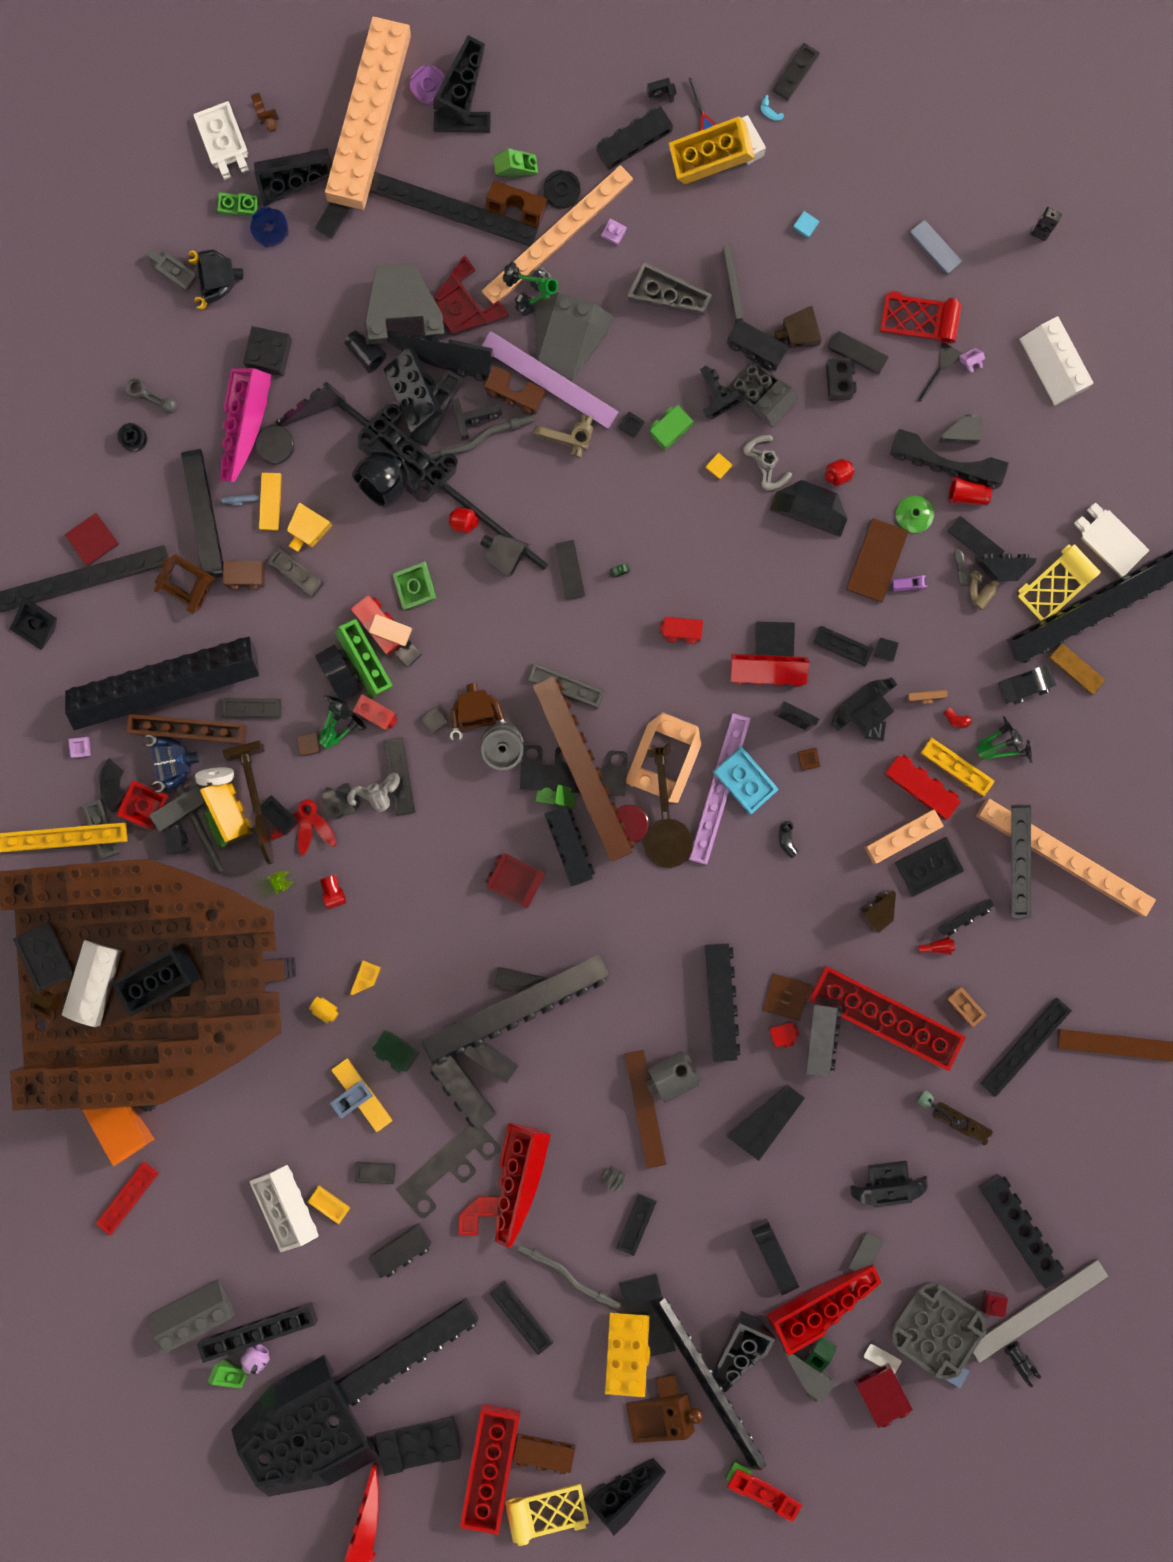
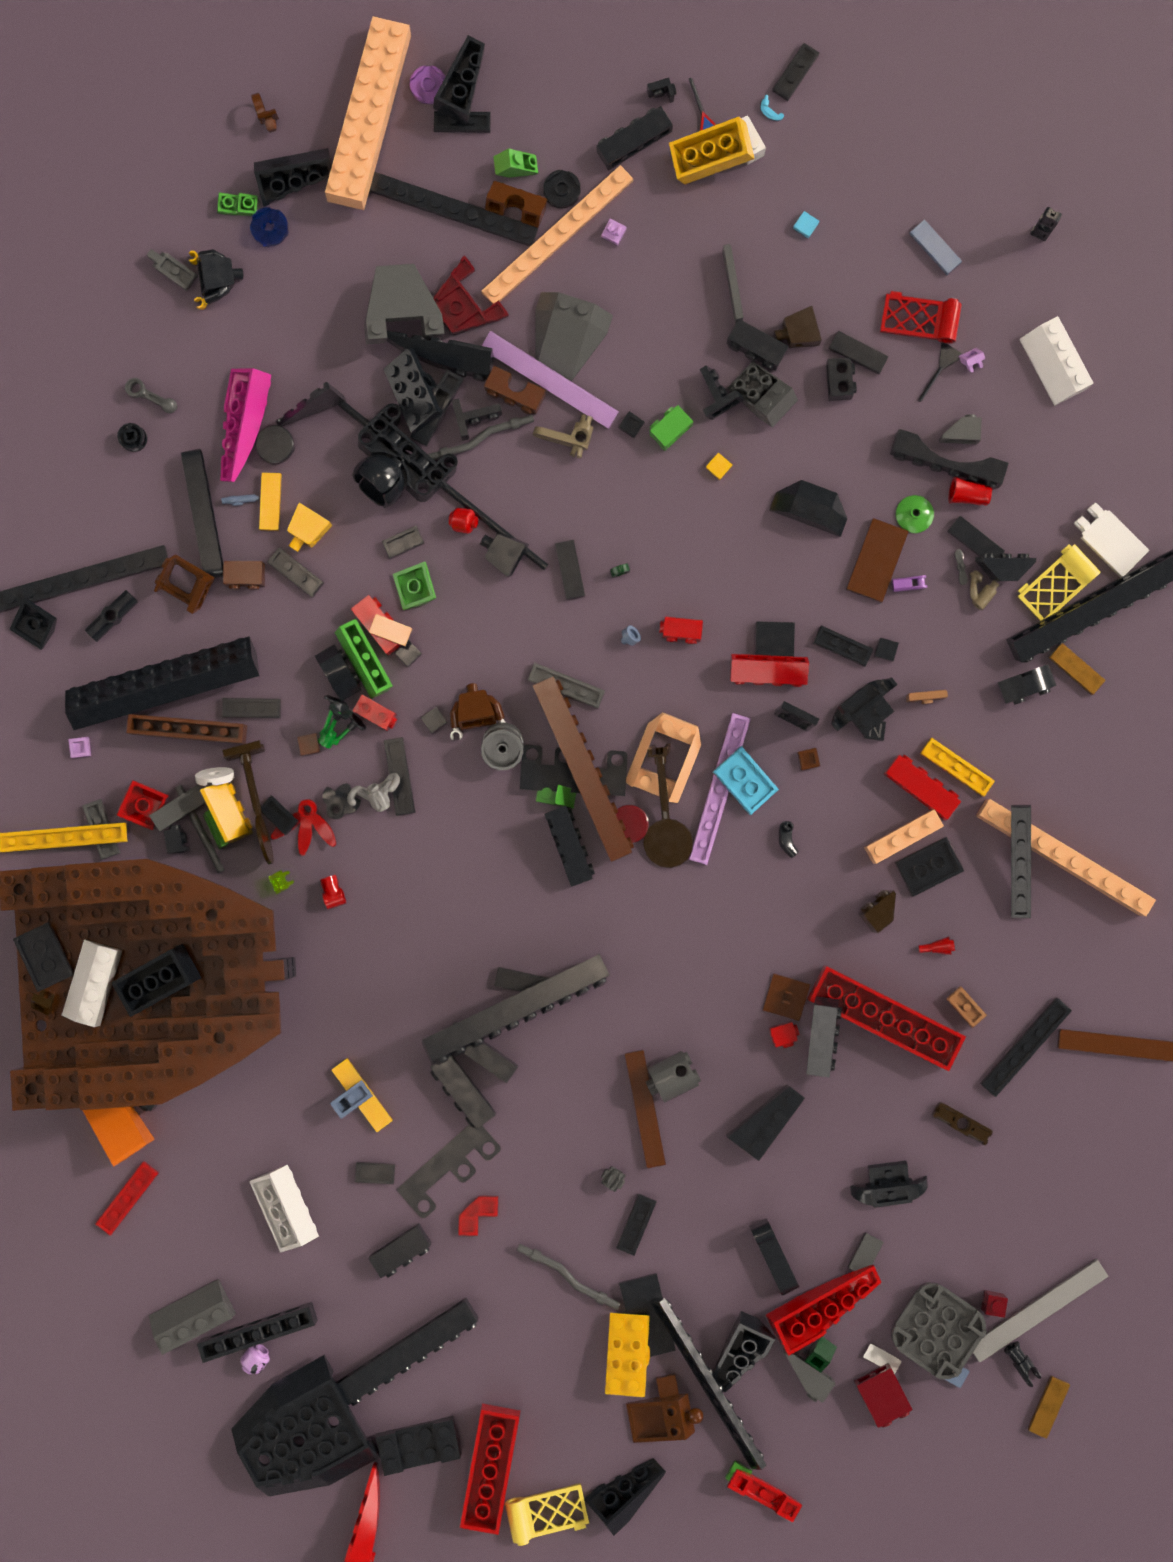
dark red tile [65,513,119,566] -> none
black tile [99,758,124,812] -> none
dark blue torso [142,735,199,794] -> none
white tile [193,101,249,180] -> none
bright green slope [208,1359,248,1389] -> none
black brick [243,326,292,376] -> none
yellow tile [307,1185,351,1225] -> none
yellow brick [309,996,339,1024] -> none
black tile [315,202,351,239] -> none
black plant [344,330,386,373] -> none
yellow tile [350,960,381,995] -> none
clear green brick [372,1030,420,1073] -> none
dark red panel [485,853,545,908] -> none
black tile [490,1281,553,1355] -> none
red wedge [495,1123,551,1248] -> none
black plant [503,262,558,316] -> none
reddish brown brick [513,1433,575,1475] -> none
dark grey wedge [627,262,713,316] -> none
black brick [705,943,740,1062] -> none
light grey piece [743,435,792,491] -> none
red head [825,459,855,486] -> none
hinge [917,1090,960,1127] -> none
black tile [938,899,994,936] -> none
red arm [943,707,972,728] -> none
plant [976,716,1032,763] -> none
black brick [978,1174,1065,1289] -> none
none -> black piece [85,590,138,642]
none -> tile [382,526,425,559]
none -> sand blue tile [621,625,641,646]
none -> pearl gold tile [1028,1375,1070,1439]

